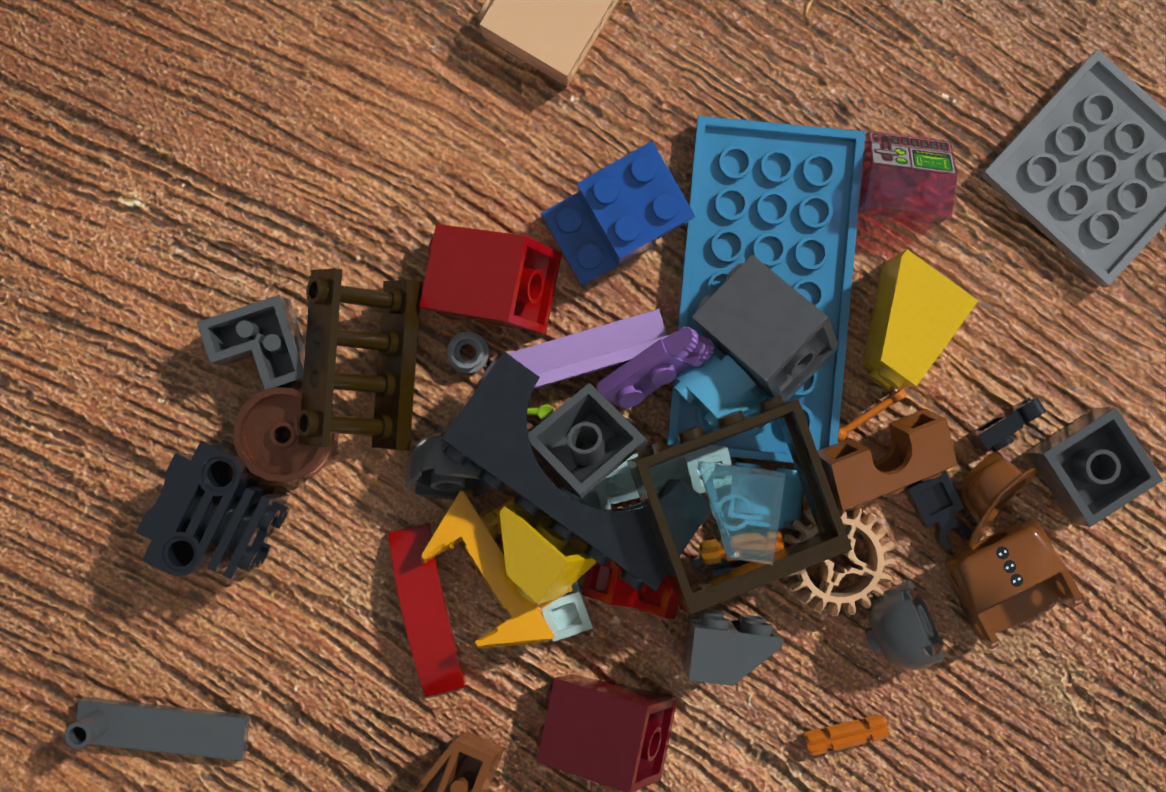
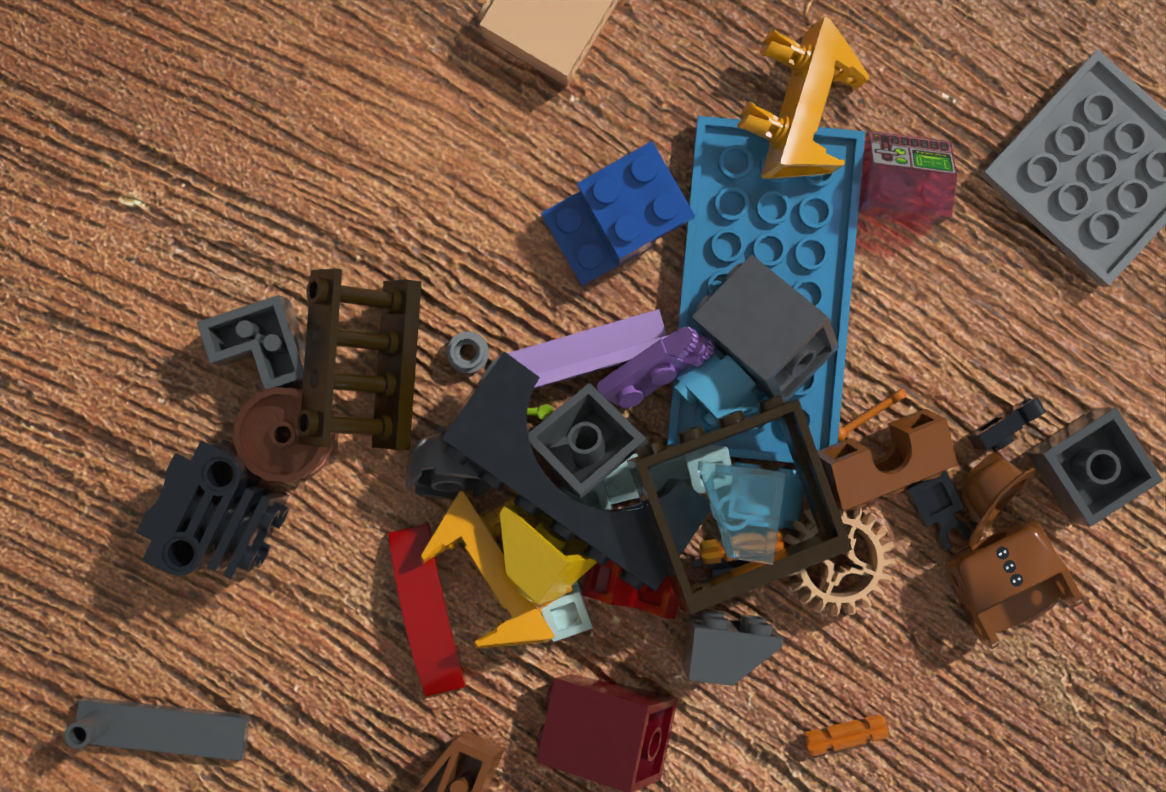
red slope [419,224,562,334] -> none
yellow slope [862,249,978,390] -> none
dark grey cylinder [865,580,944,670] -> none
none -> light orange hose [737,16,869,179]

